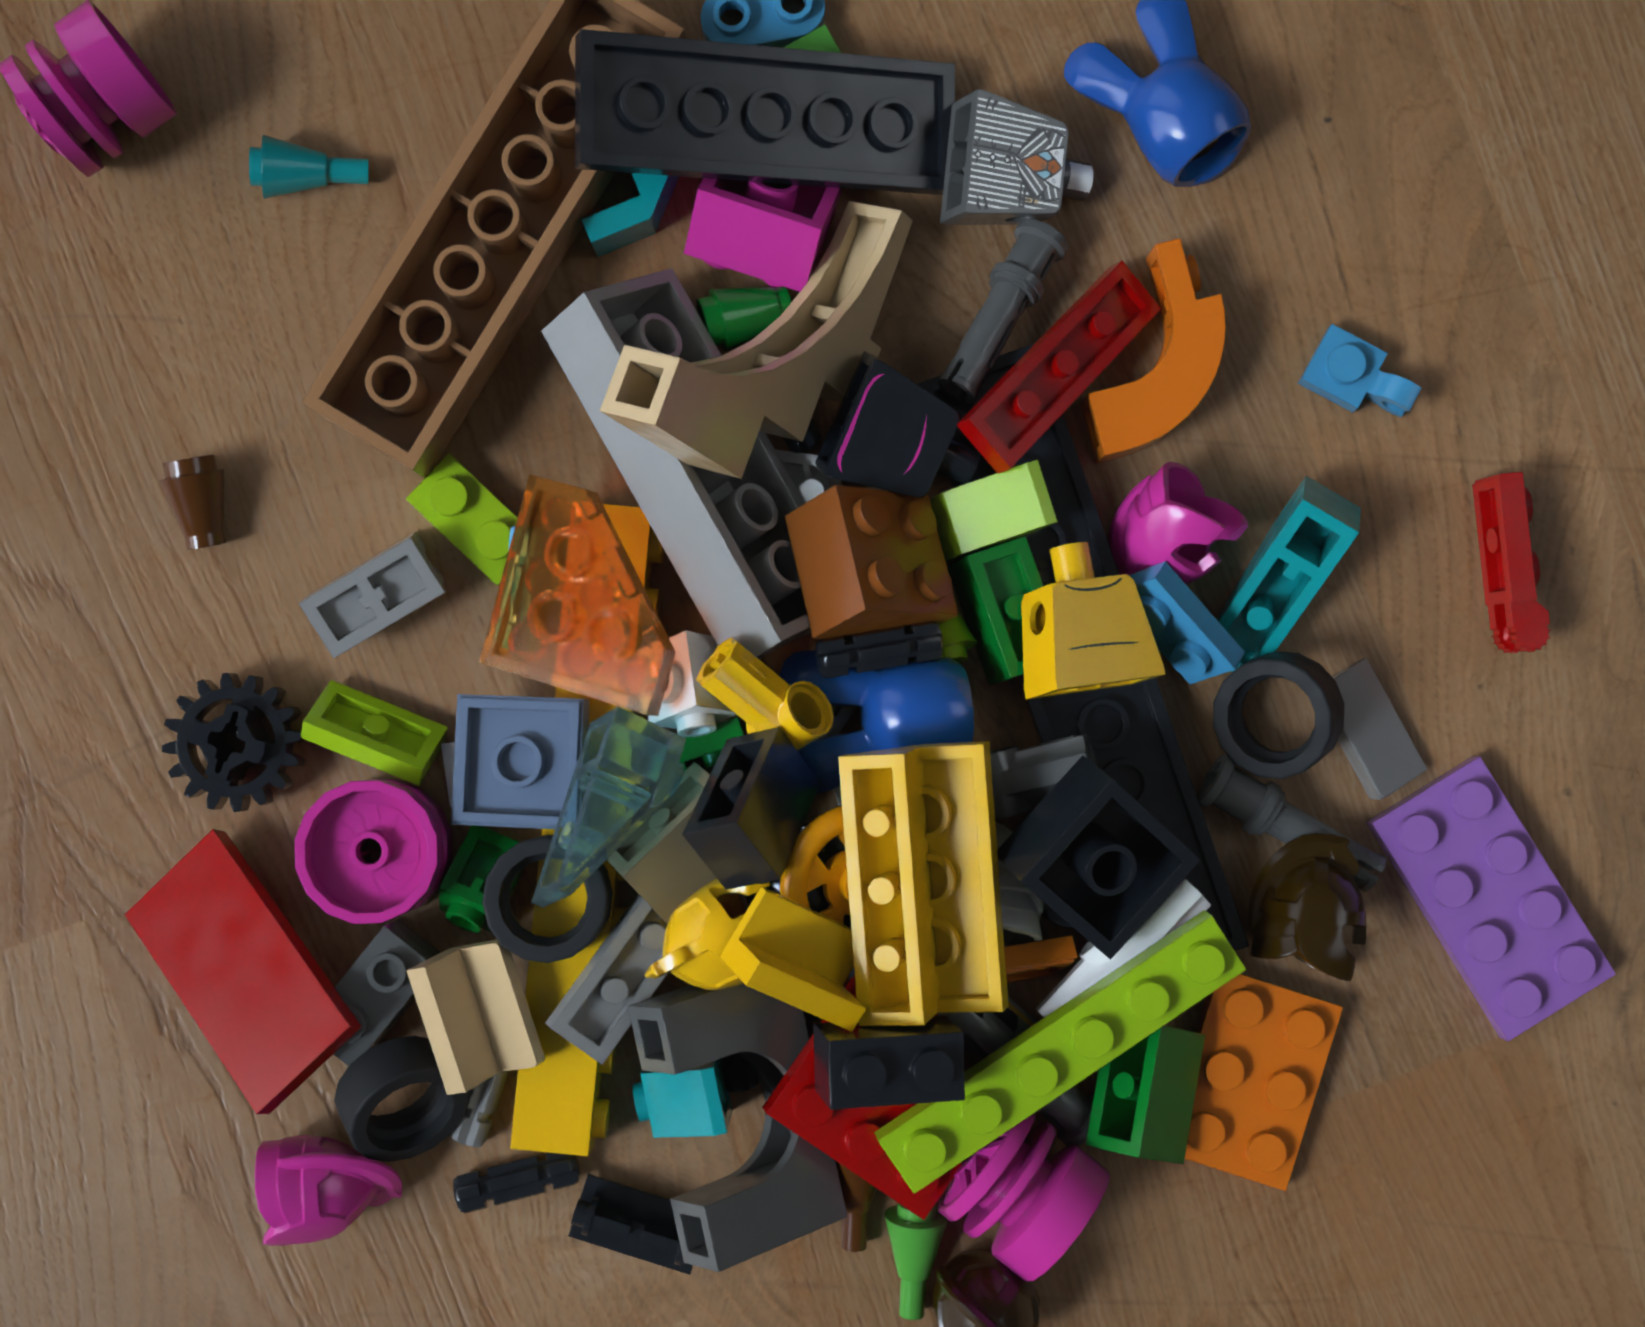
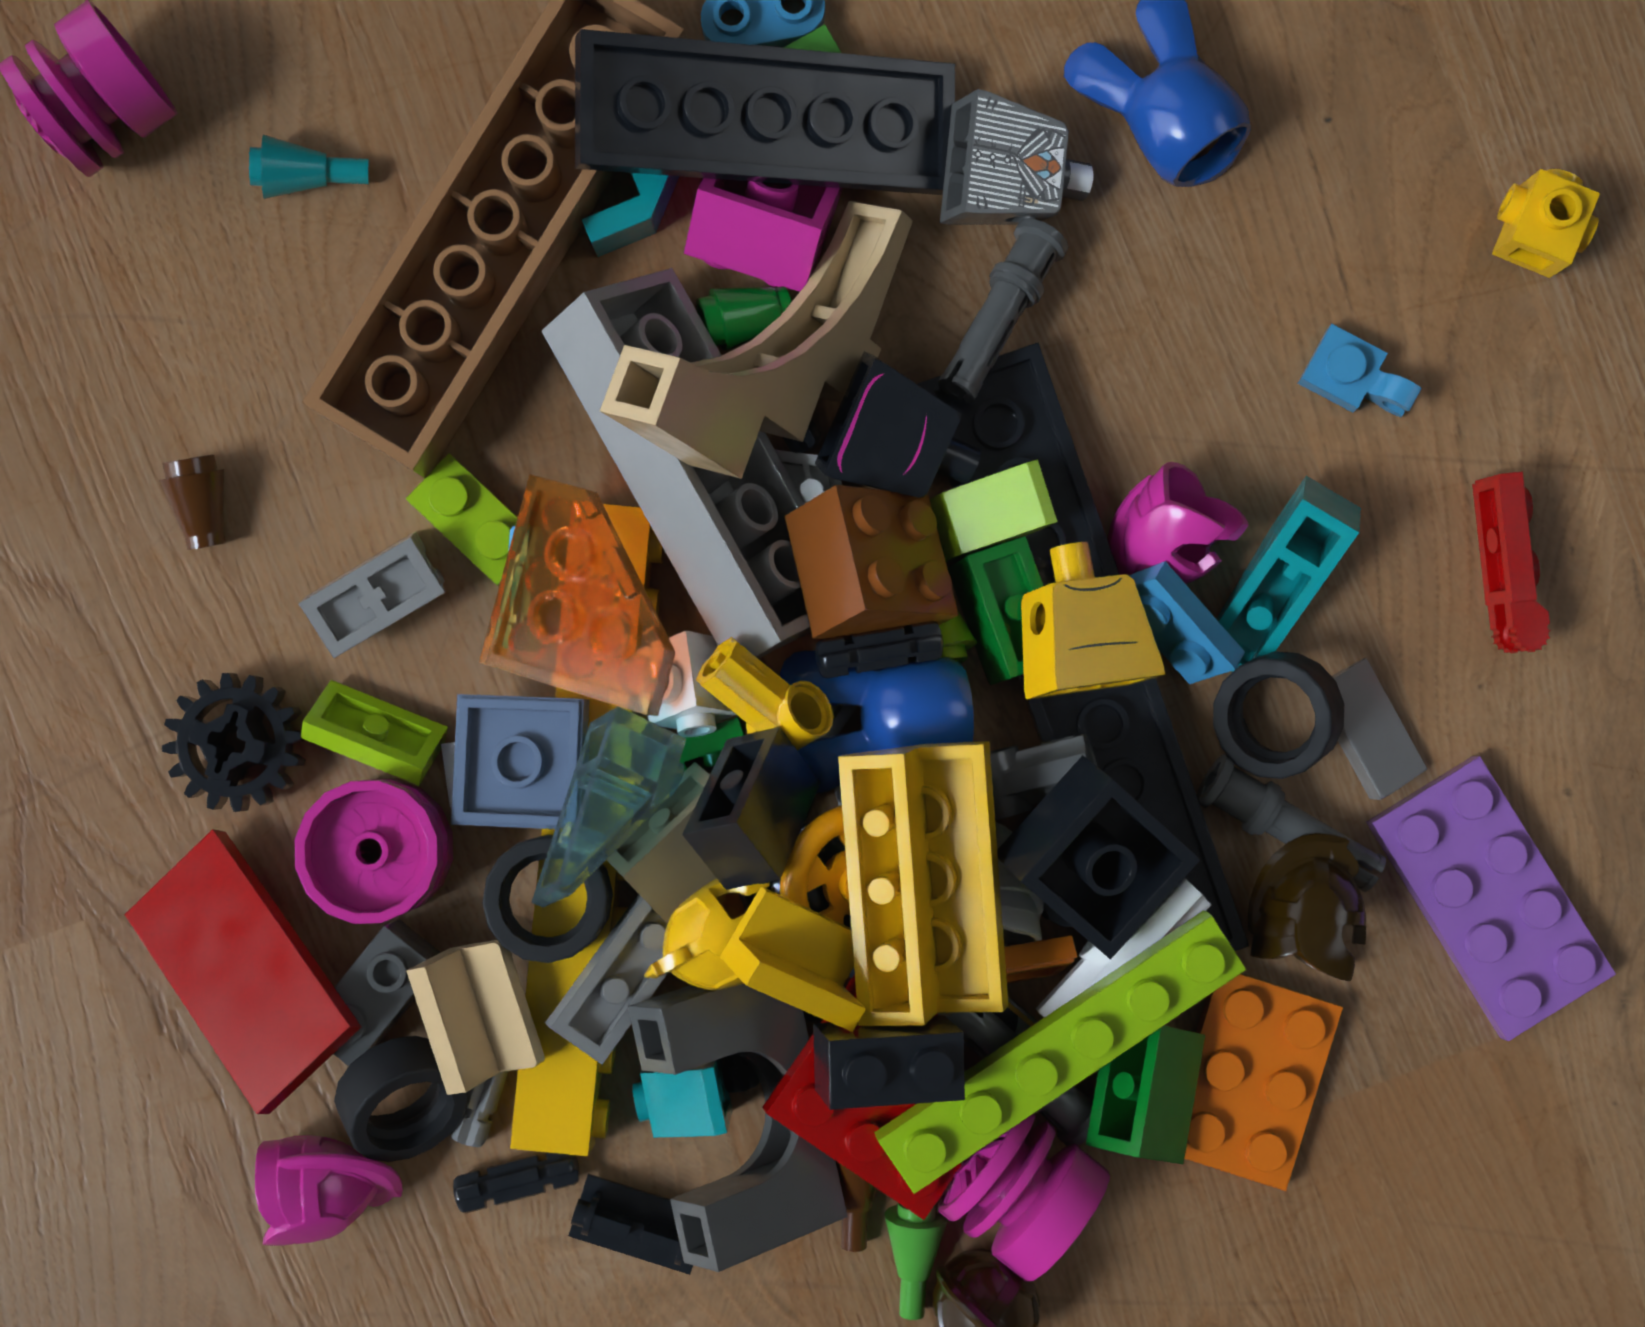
green bracket [439,825,525,933] -> none
red plate [956,261,1162,474] -> none
orange arch [1081,238,1226,464] -> none
none -> yellow brick [1492,169,1600,278]

